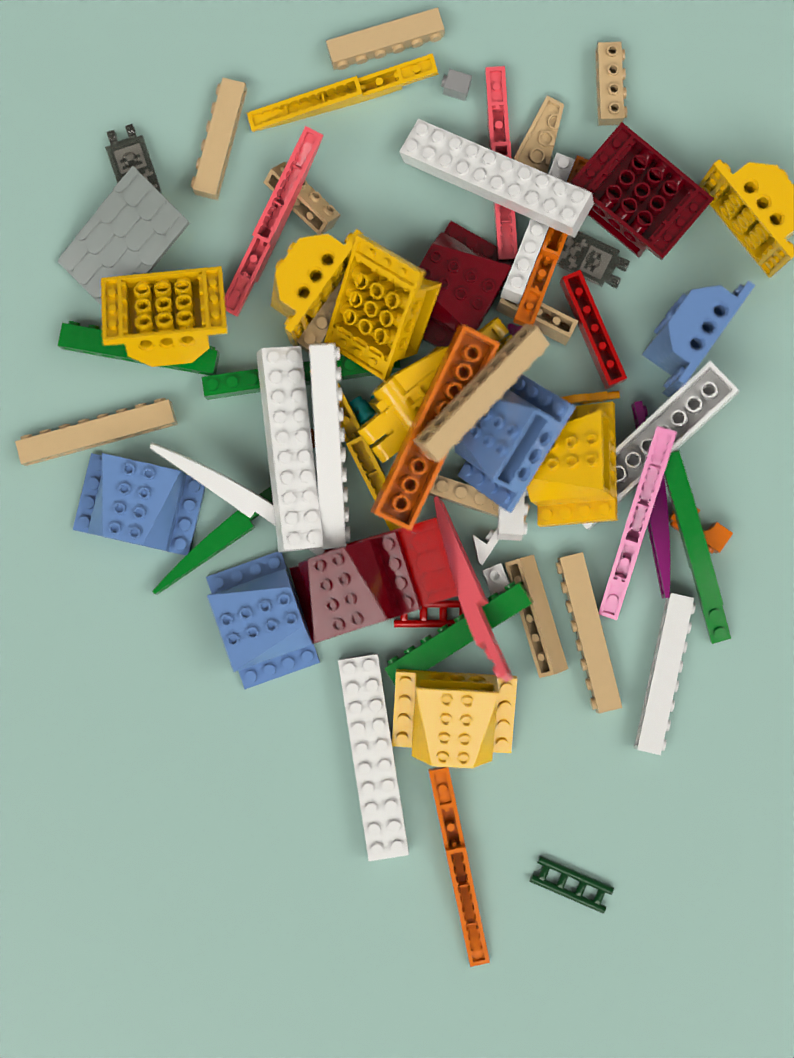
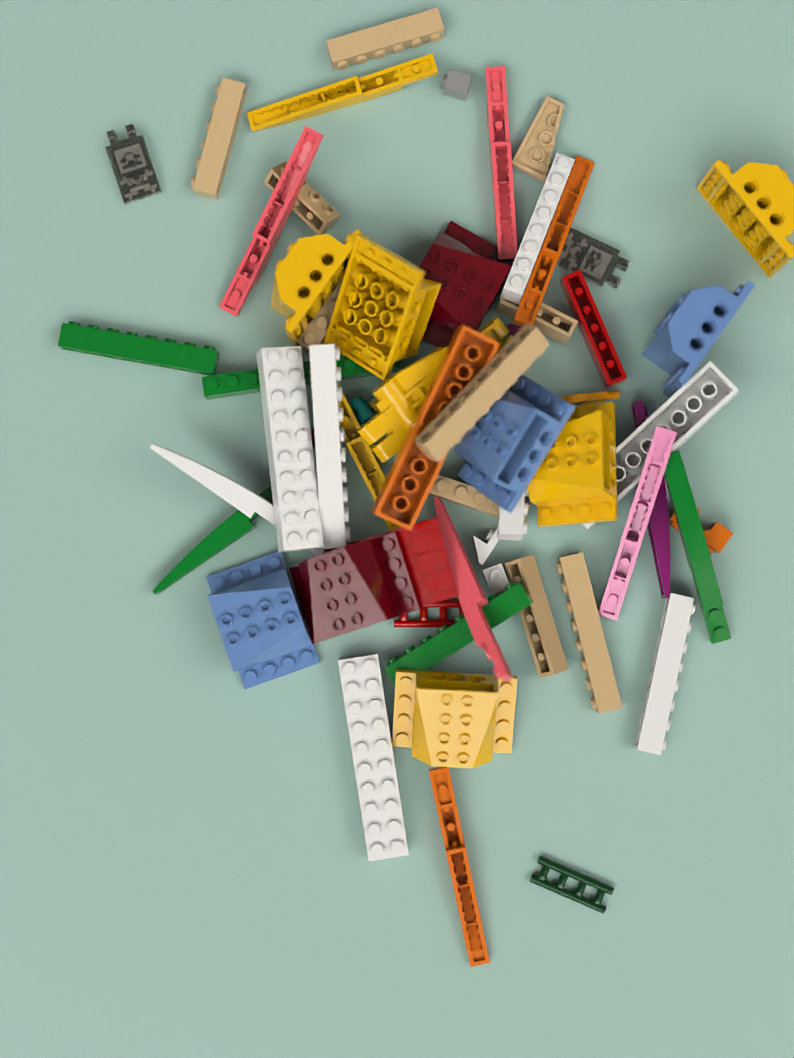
tan brick [15,398,178,466] -> none
light grey piece [58,166,190,306] -> none
medium blue wedge [73,453,205,556] -> none
yellow wedge [101,266,228,367] -> none
white brick [399,119,594,238] -> none
dark red wedge [570,122,714,261] -> none
tan brick [595,42,627,126] -> none

